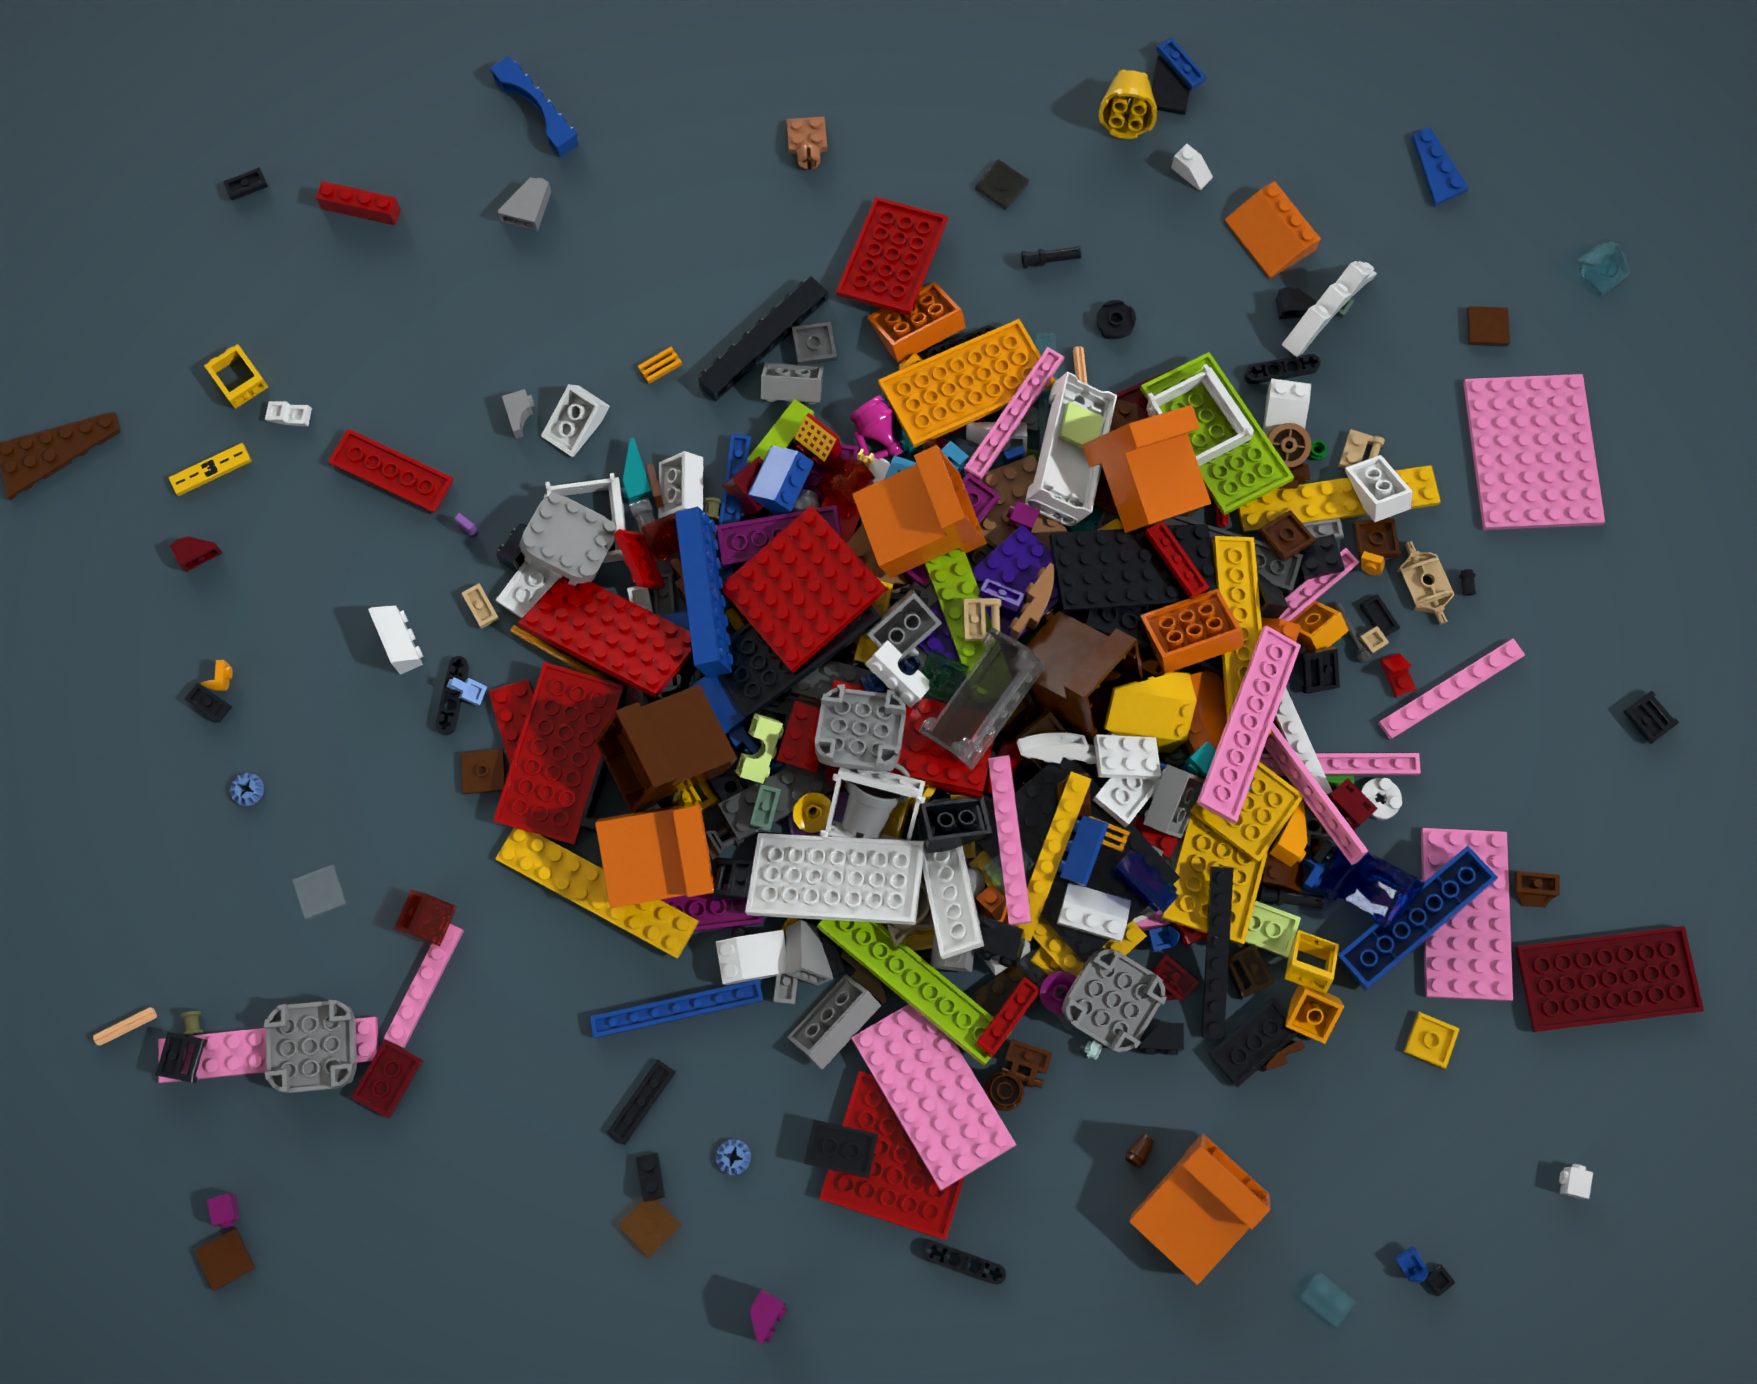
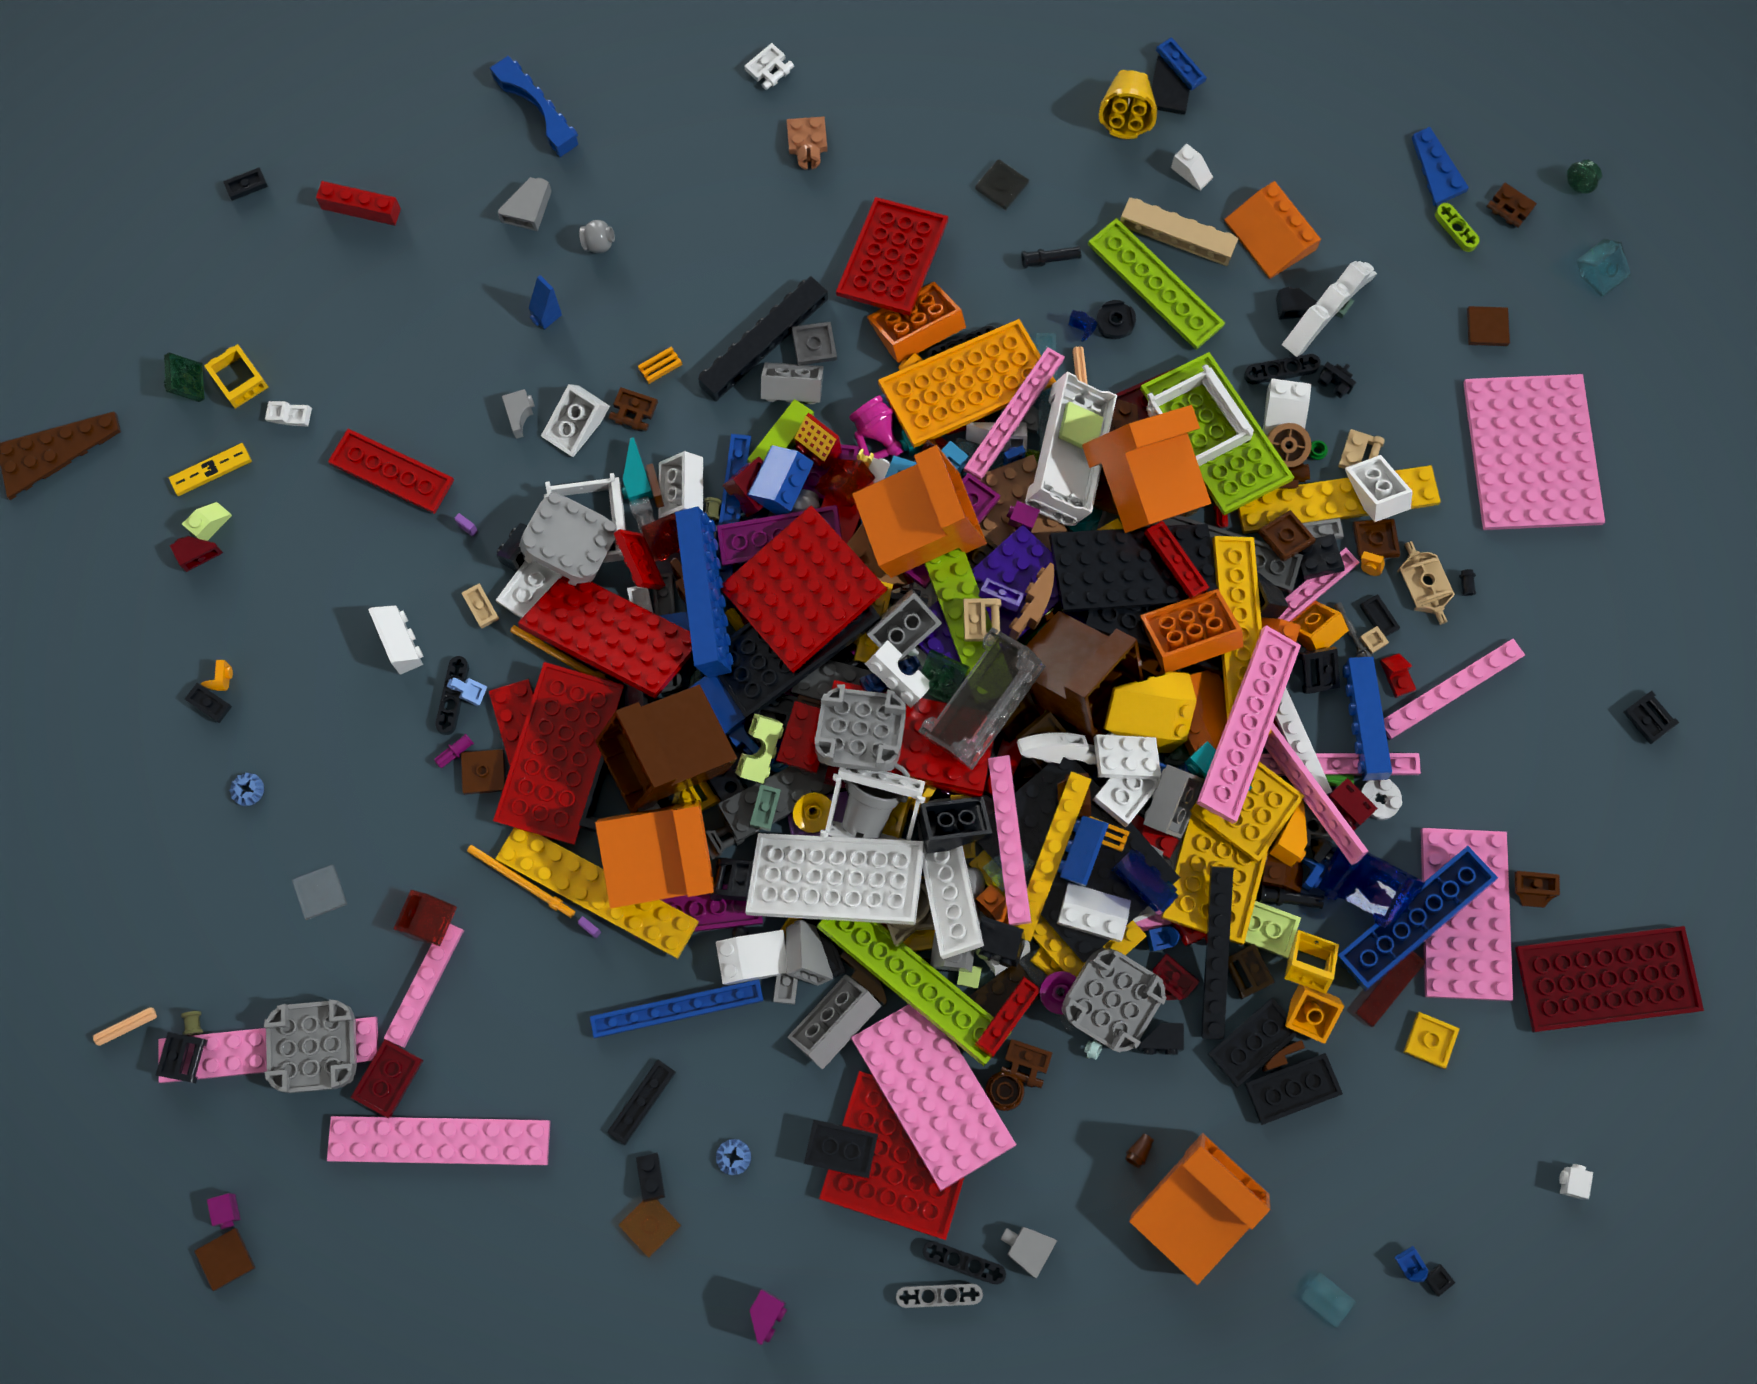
none -> clear green plate [164,352,204,402]
none -> yellowish green slope [182,502,232,541]
none -> bright pink plate [327,1116,551,1166]
none -> magenta axle [434,734,474,768]
none -> light orange bar [467,845,576,918]
none -> blue slope [529,275,562,330]
none -> medium lavender tile [578,916,601,938]
none -> light grey piece [579,220,615,253]
none -> reddish brown plate [609,387,658,431]
none -> white plate [744,43,794,90]
none -> light grey beam [896,1284,983,1308]
none -> yellowish green tile [957,966,982,989]
none -> light grey torso [1000,1227,1057,1279]
none -> clear blue plate [1068,310,1097,342]
none -> lime plate [1088,218,1225,350]
none -> tan brick [1120,197,1238,266]
none -> black plate [1245,1053,1343,1125]
none -> black hips [1318,362,1357,398]
none -> blue brick [1342,657,1392,781]
none -> clear red tile [1355,952,1425,1027]
none -> lime beam [1435,203,1479,252]
none -> reddish brown plate [1486,182,1537,228]
none -> clear green piece [1567,160,1602,194]

